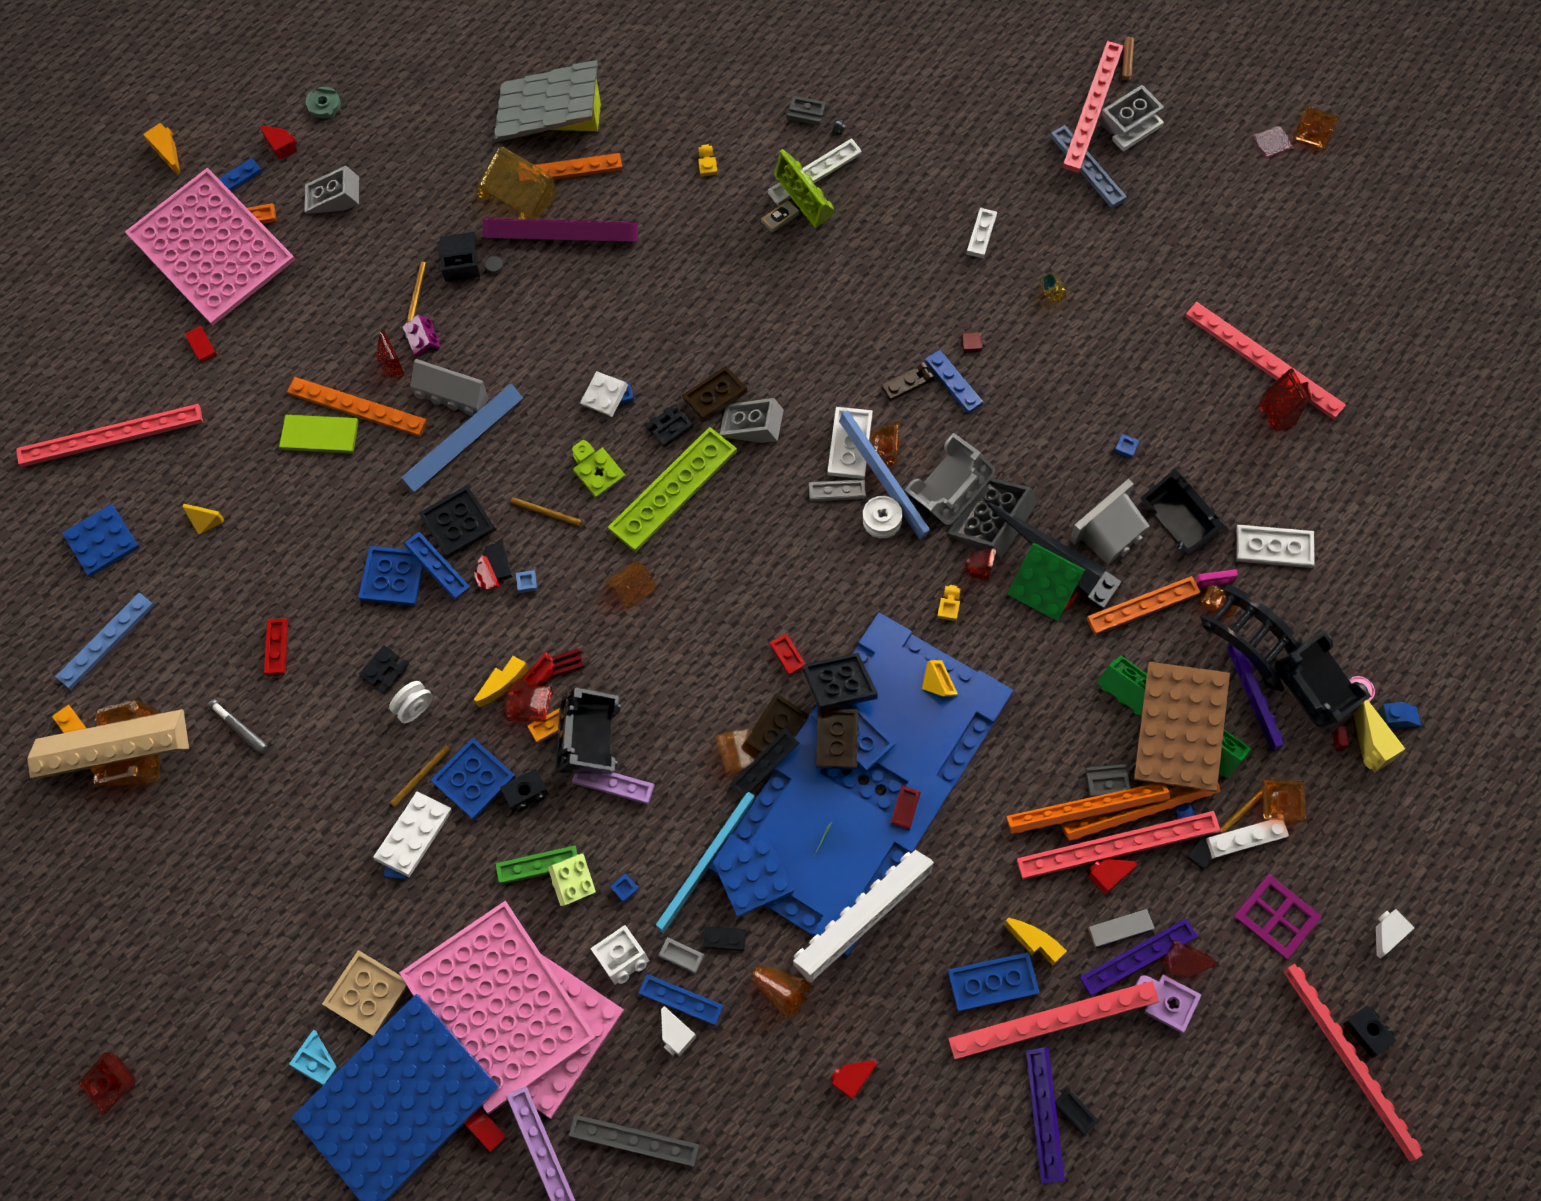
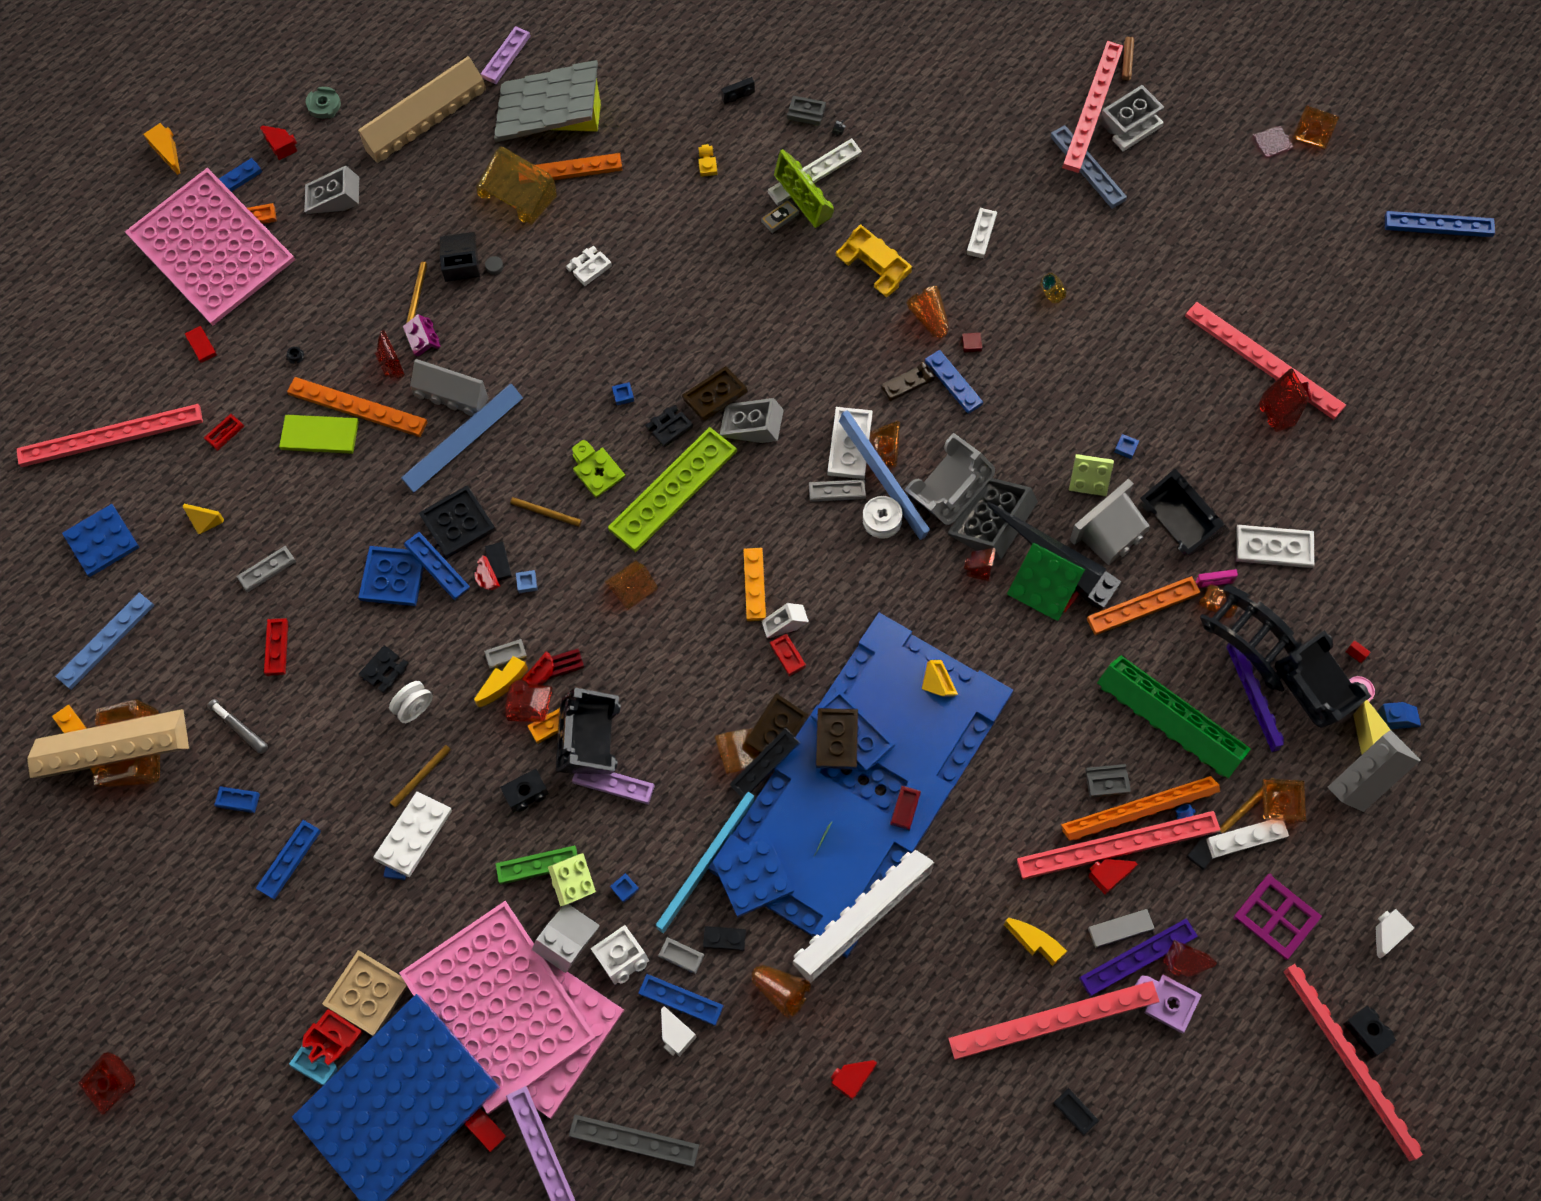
blue plate [431,738,516,820] -> none
magenta beam [482,218,638,241] -> none
white plate [580,371,628,417] -> none
black plate [802,653,878,712] -> none
yellow plate [937,585,961,621] -> none
blue plate [947,952,1040,1012] -> none
orange plate [1006,783,1170,834] -> none
dark purple plate [1026,1047,1065,1184] -> none
medium nougat plate [1134,662,1230,792] -> none
dark red tile [1332,726,1348,752] -> none
none -> red tile [204,414,245,451]
none -> blue plate [214,787,260,813]
none -> light grey tile [236,546,296,593]
none -> blue plate [256,820,321,900]
none -> black plate [286,347,304,364]
none -> red plate [302,1008,363,1066]
none -> tan slope [358,56,486,163]
none -> lavender plate [481,26,530,84]
none -> light grey tile [484,639,527,670]
none -> light grey slope [532,904,600,973]
none -> white plate [566,246,612,286]
none -> black plate [721,77,755,104]
none -> light orange plate [744,548,766,621]
none -> white slope [762,603,808,638]
none -> yellow bracket [836,224,912,298]
none -> clear orange cone [906,286,950,338]
none -> yellowish green plate [1069,454,1114,496]
none -> light grey slope [1328,730,1421,812]
none -> red tile [1345,641,1371,664]
none -> blue plate [1385,211,1495,237]

